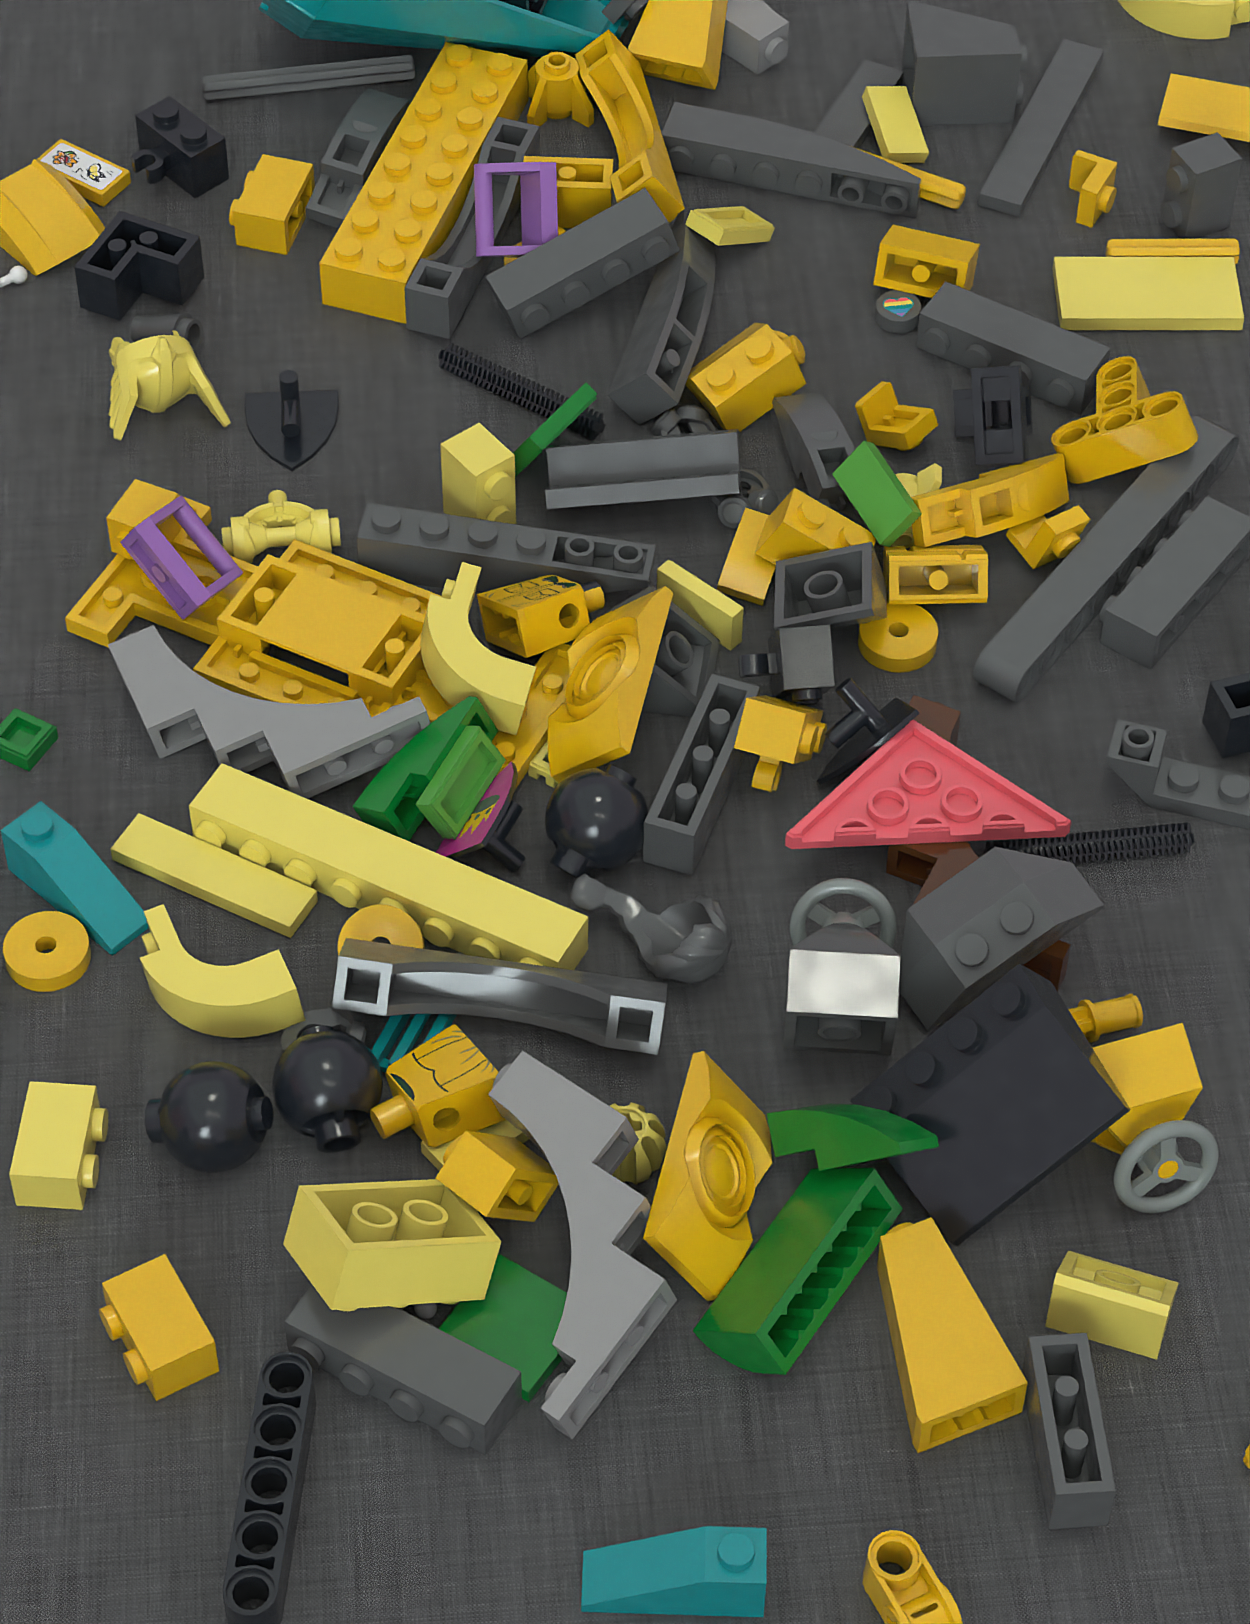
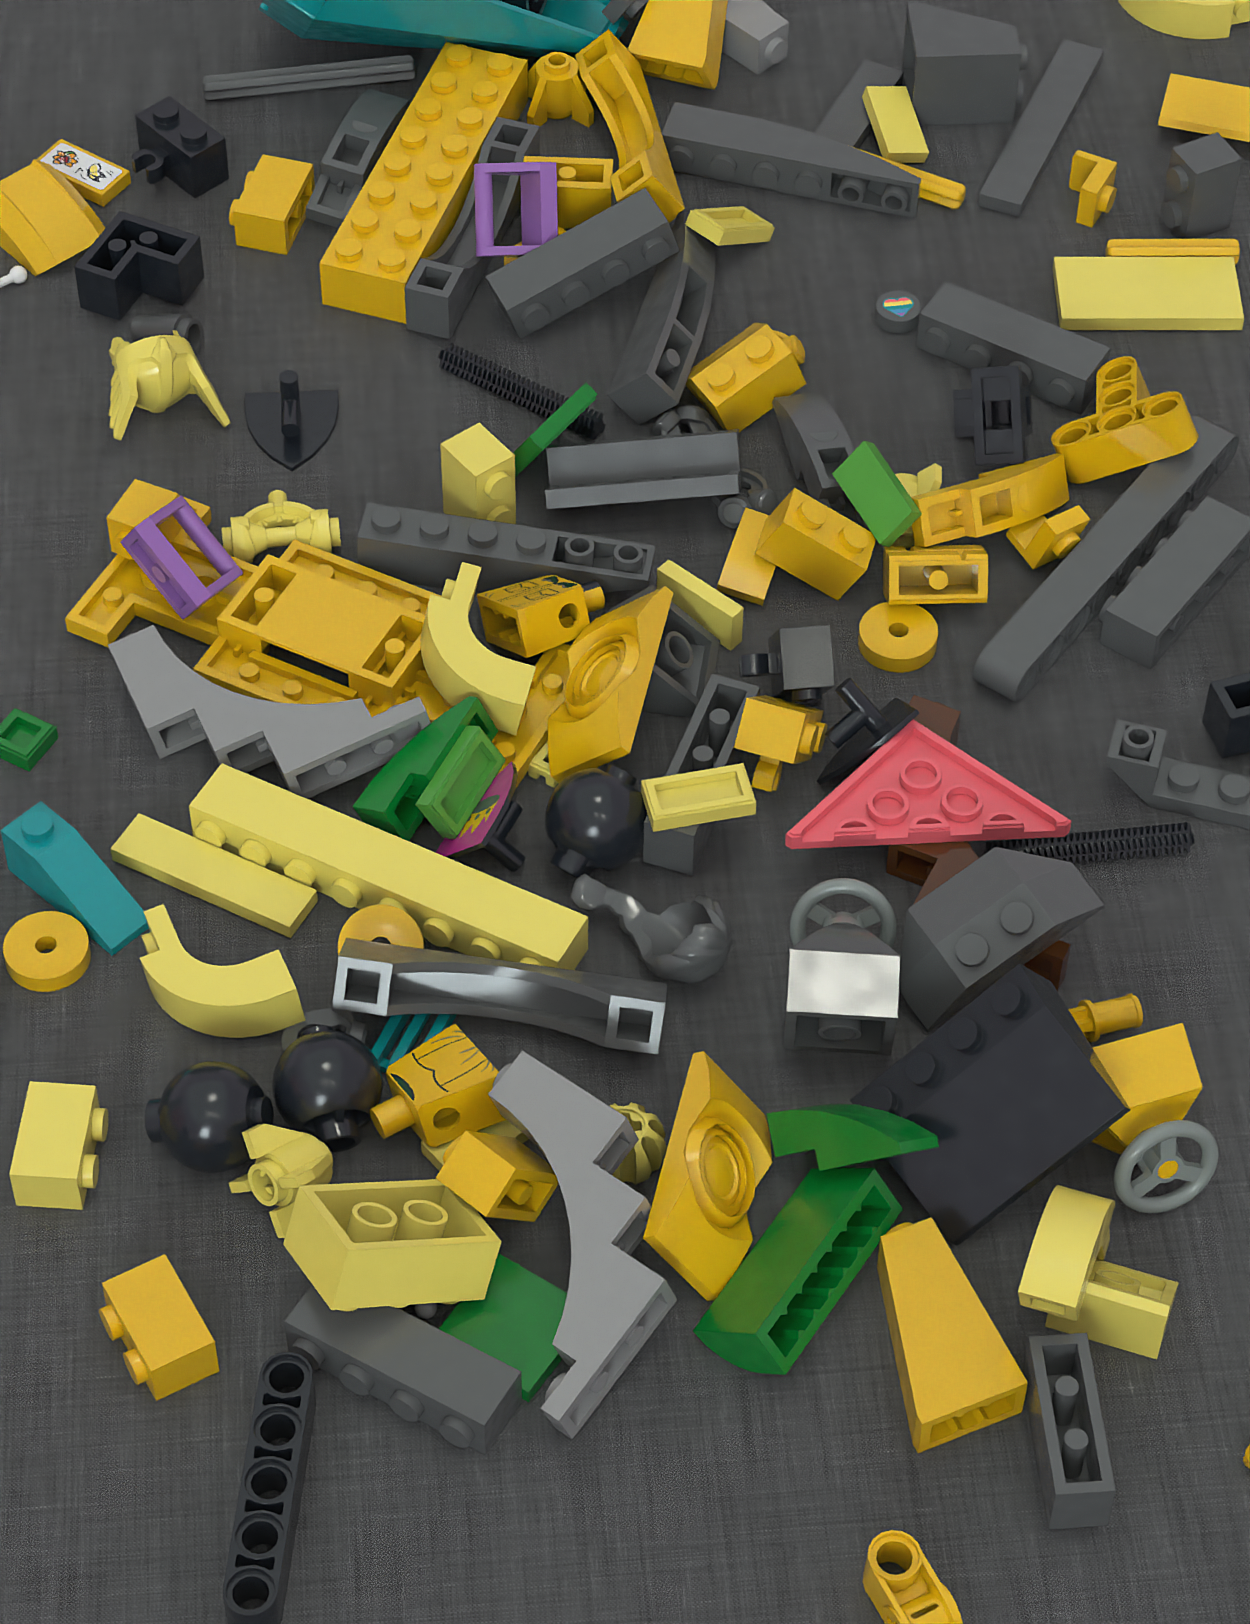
teal slope [581,1526,767,1618] -> none
dark grey slope [774,542,887,632] -> none
yellow bracket [855,381,939,451] -> none
yellow brick [873,225,980,298] -> none
none -> light yellow brick [229,1124,333,1238]
none -> light yellow tile [641,763,756,832]
none -> light yellow arch [1018,1185,1115,1321]

